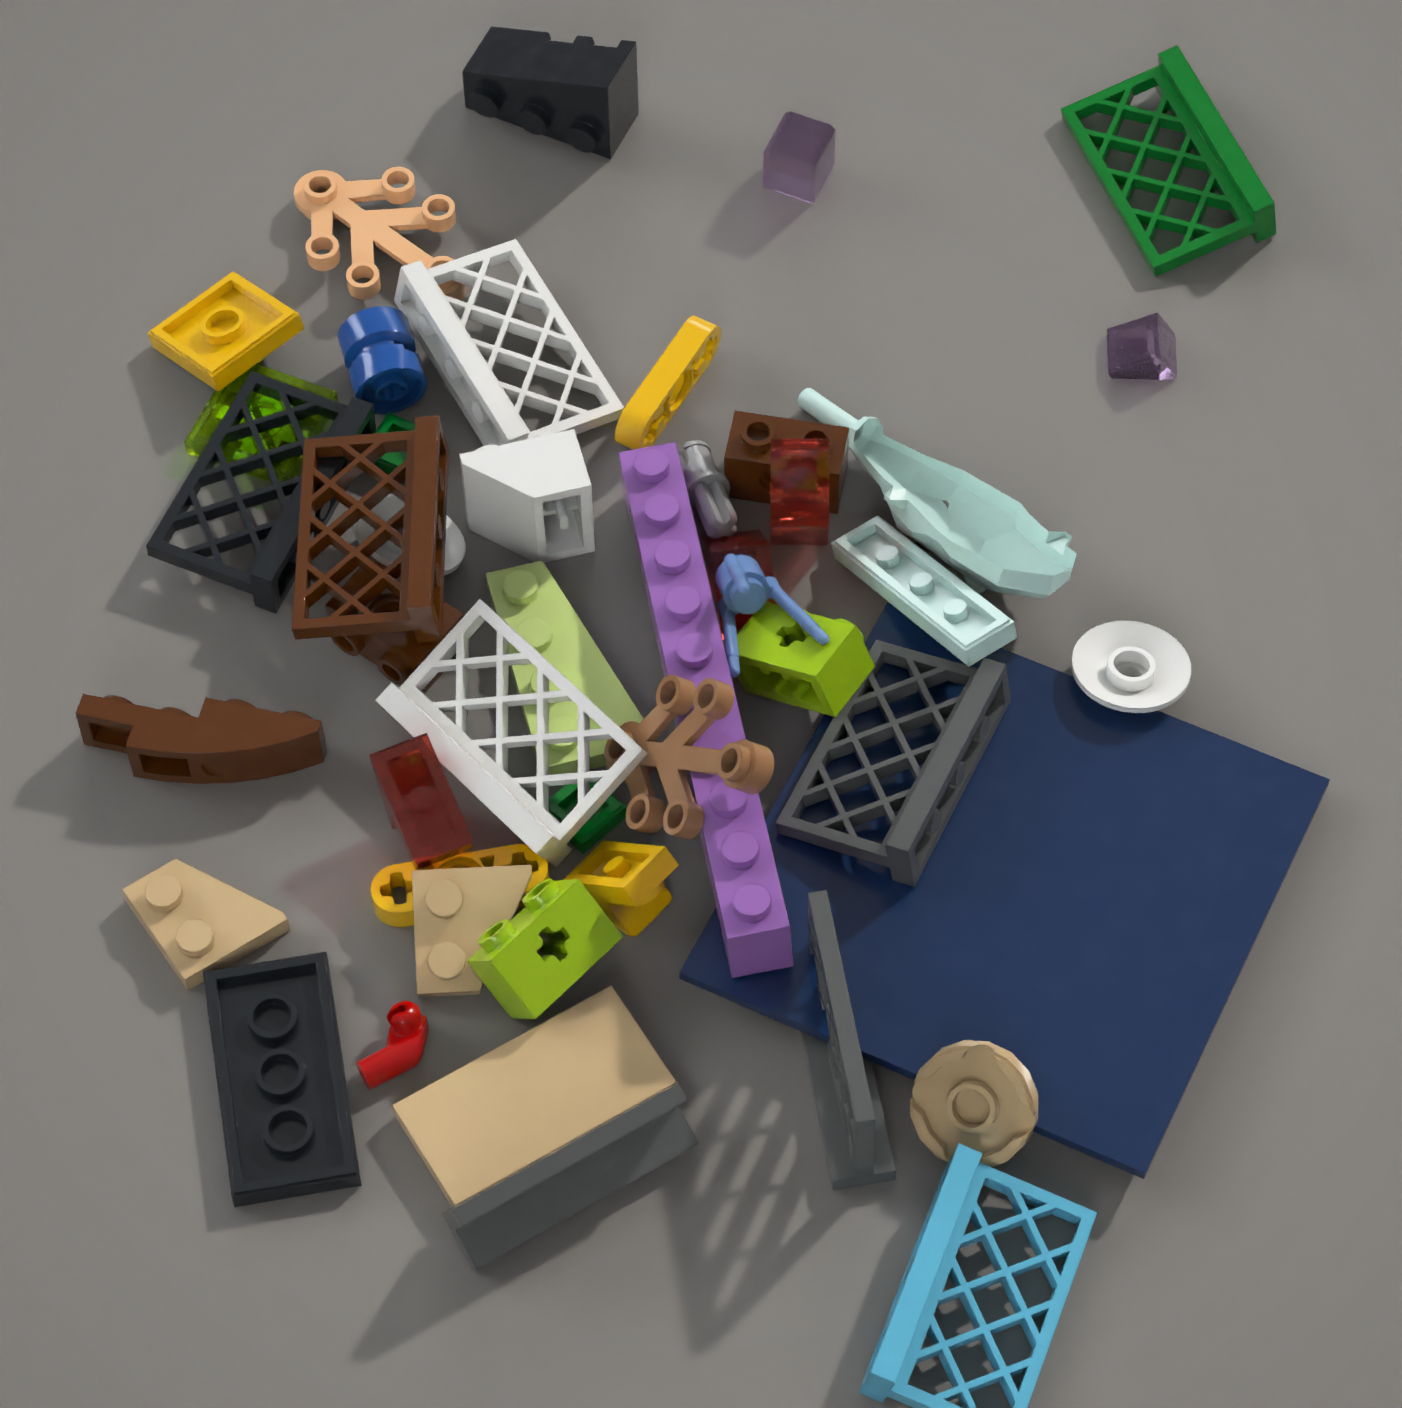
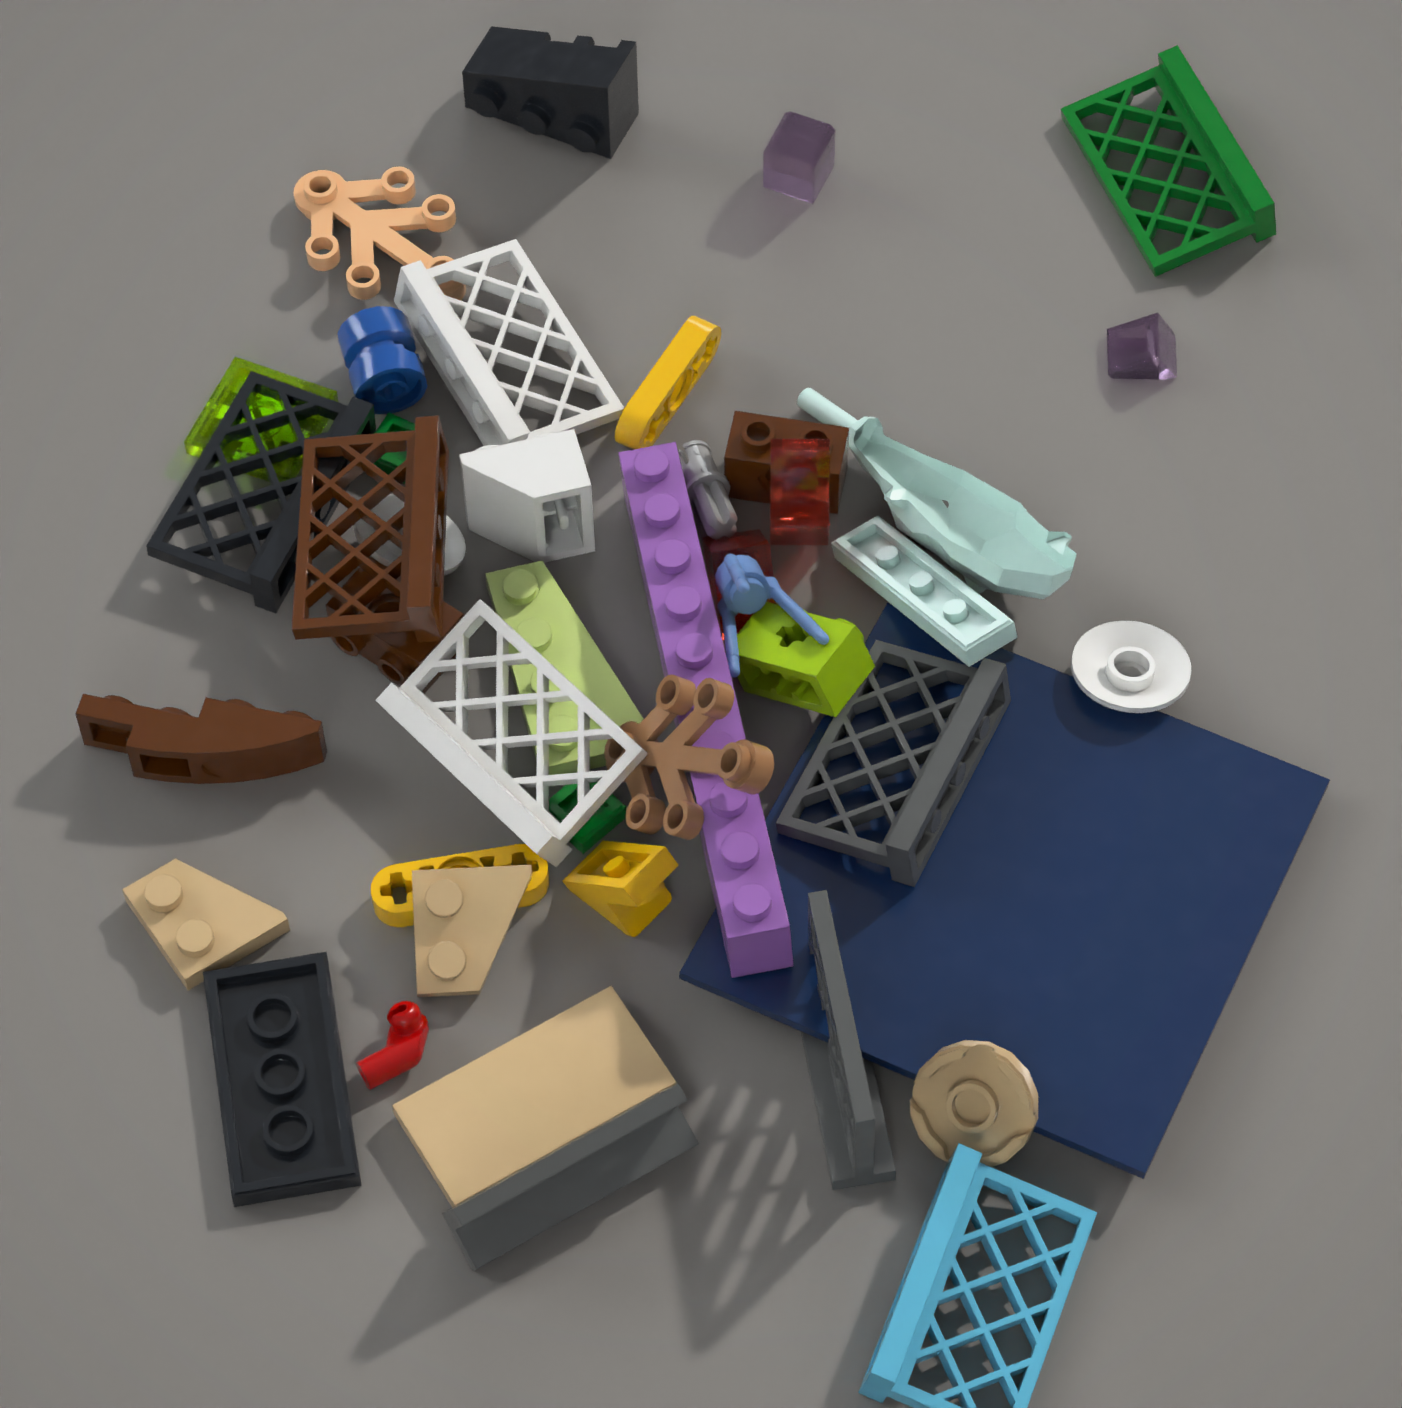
yellow tile [147,271,305,392] -> none
clear red slope [370,733,474,870] -> none
lime brick [466,878,623,1019] -> none

